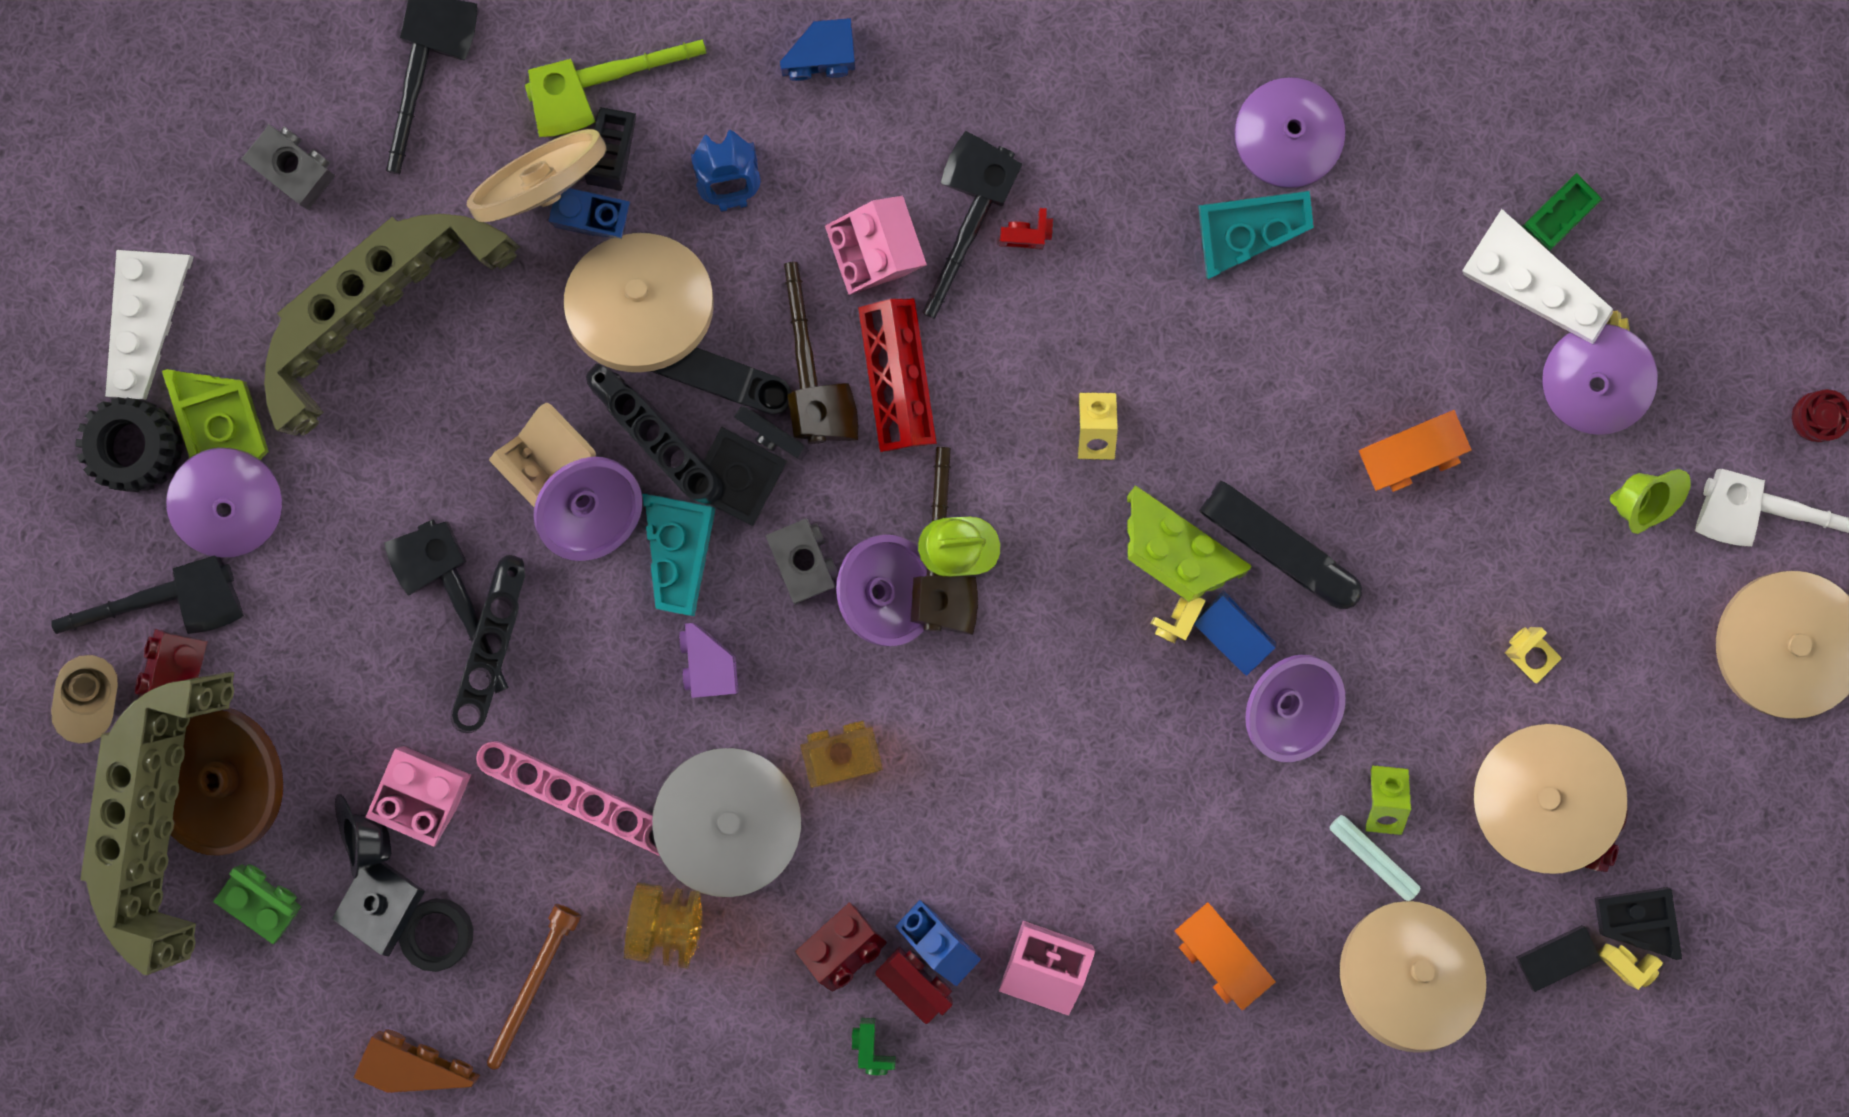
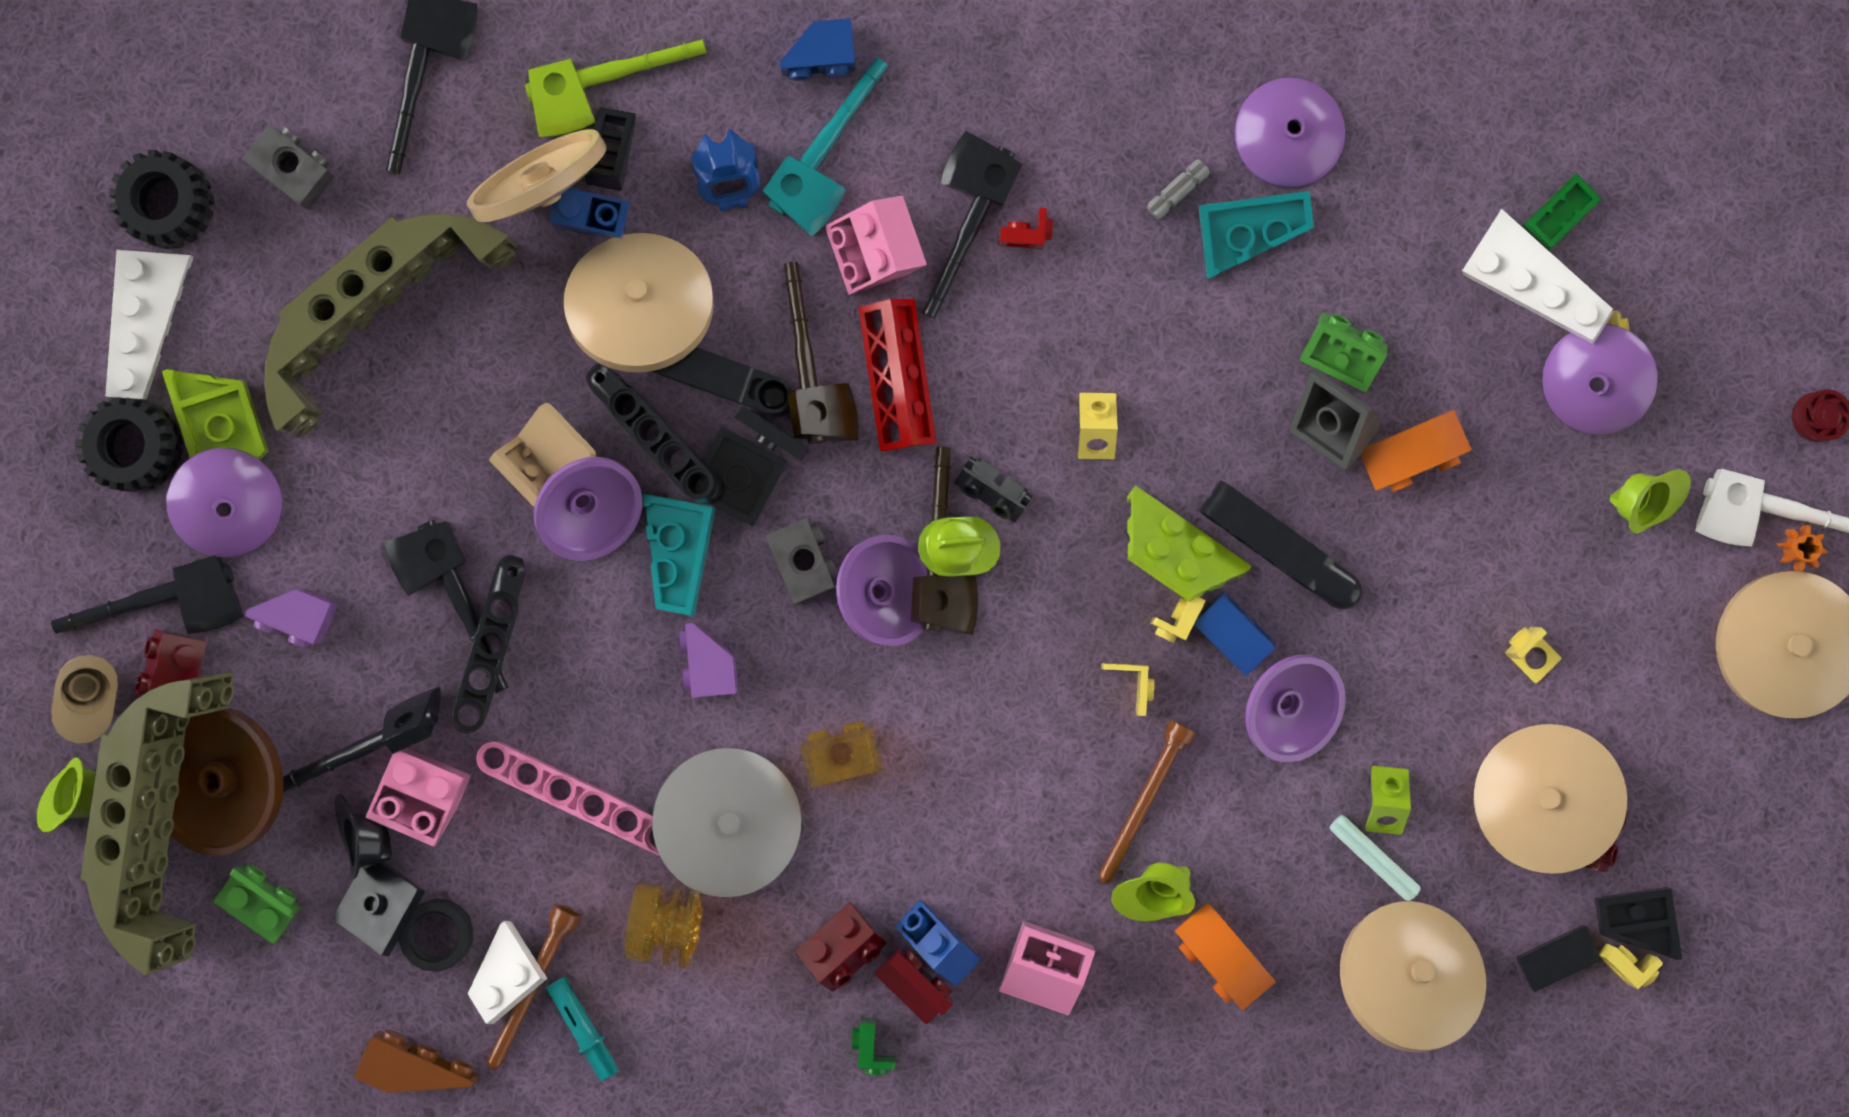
none -> lime piece [37,757,96,832]
none -> black tyre [109,150,215,249]
none -> medium lavender slope [245,589,339,648]
none -> black piece [283,687,441,792]
none -> white wing [468,921,547,1024]
none -> teal axle [545,976,618,1081]
none -> teal piece [763,57,888,237]
none -> black hinge [954,456,1033,523]
none -> dark orange piece [1098,719,1197,884]
none -> light yellow bracket [1101,663,1154,716]
none -> lime piece [1111,862,1195,922]
none -> light grey axle [1146,159,1210,220]
none -> dark grey slope [1289,370,1382,470]
none -> bright green bracket [1300,313,1388,393]
none -> orange gear [1776,525,1828,571]

